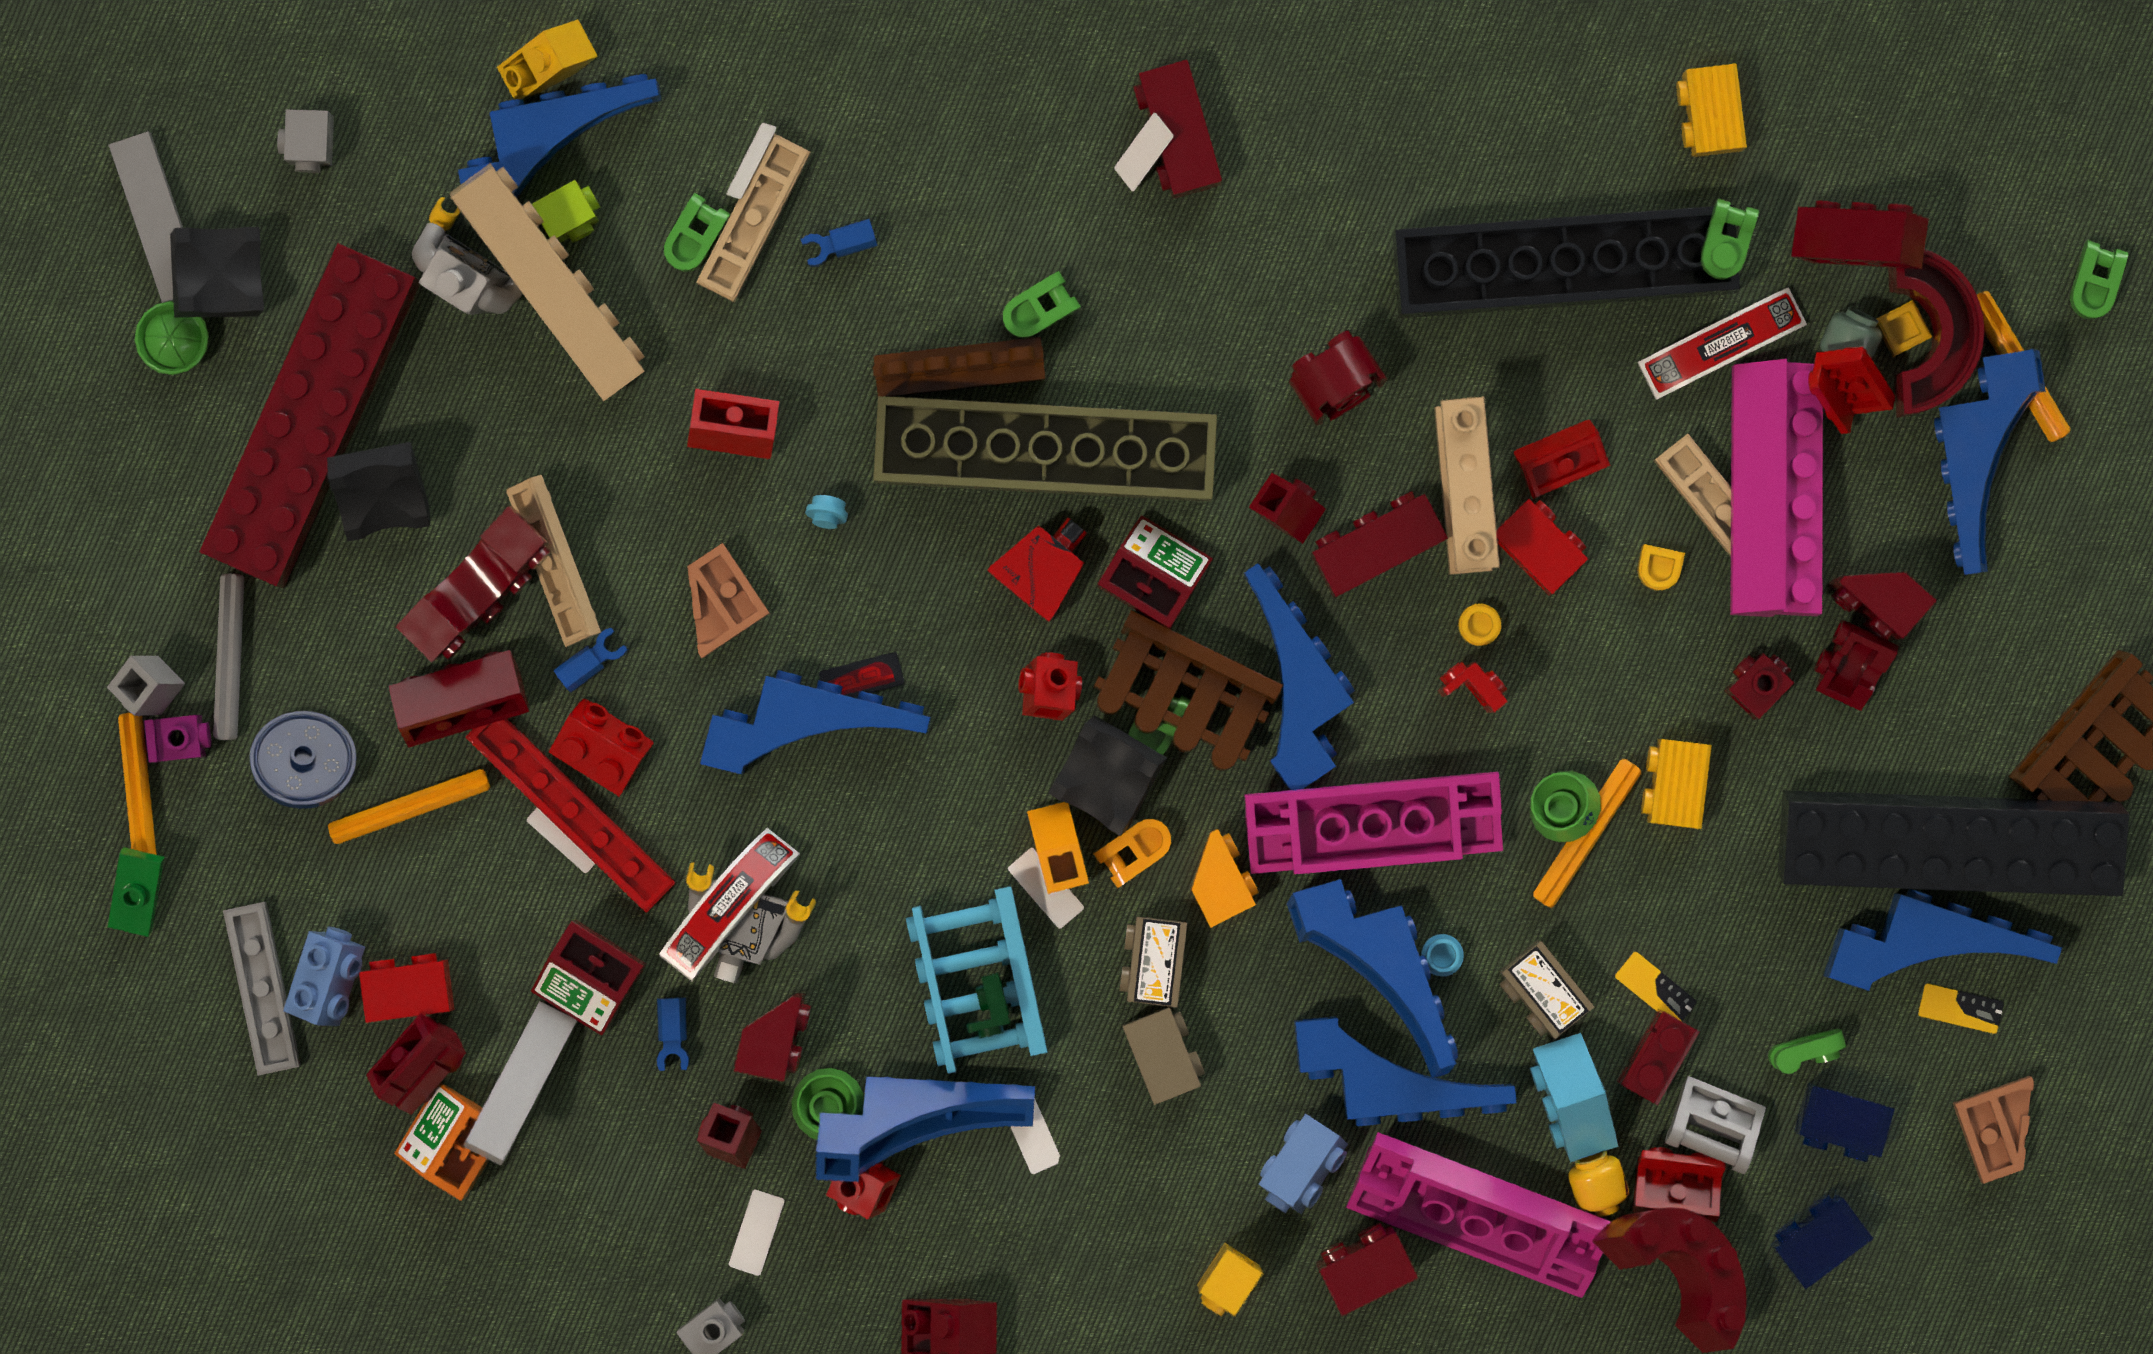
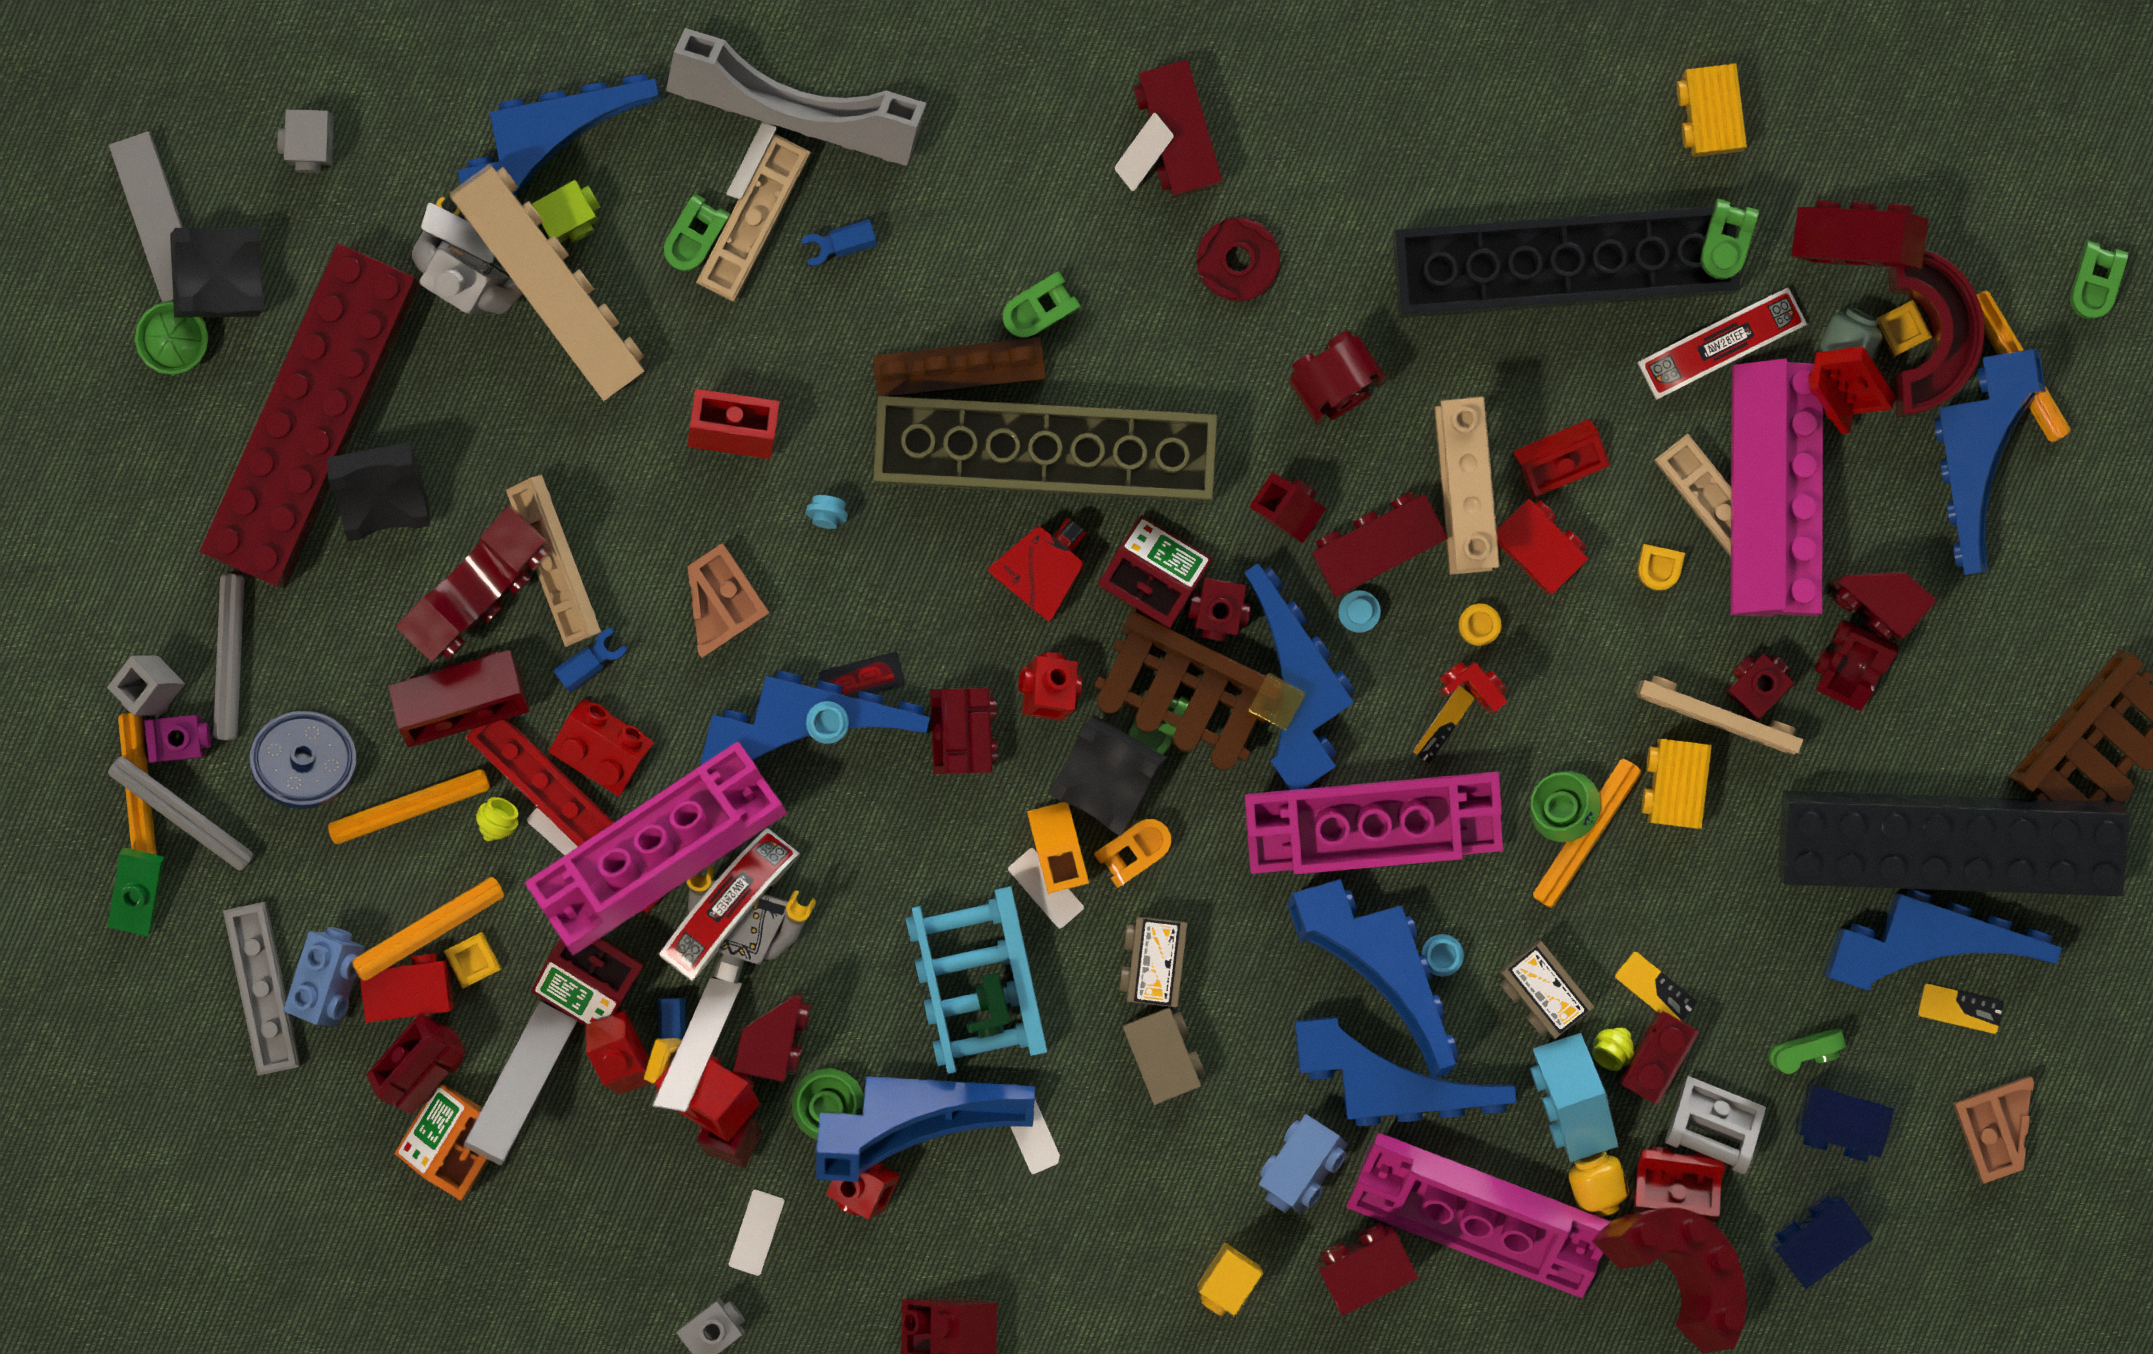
yellow slope [497,20,598,101] -> none
light orange slope [1191,829,1259,928] -> none
none -> light grey axle [108,756,253,870]
none -> light orange axle [352,877,504,981]
none -> white sticker [421,203,494,263]
none -> yellow tile [444,932,502,988]
none -> neon yellow plate [476,797,519,842]
none -> dark pink slope [524,741,787,955]
none -> red slope [586,1011,651,1095]
none -> yellow tile [643,1038,682,1084]
none -> white sticker [653,978,742,1111]
none -> red brick [654,1054,760,1142]
none -> light grey arch [666,28,926,166]
none -> medium azure plate [806,701,849,744]
none -> dark red brick [930,688,998,775]
none -> dark red brick [1188,577,1251,642]
none -> dark red tile [1196,218,1280,302]
none -> clear yellow tile [1248,673,1306,731]
none -> medium azure plate [1338,591,1381,633]
none -> yellow sticker [1414,686,1474,763]
none -> neon yellow plate [1592,1028,1634,1071]
none -> tan plate [1635,675,1804,755]

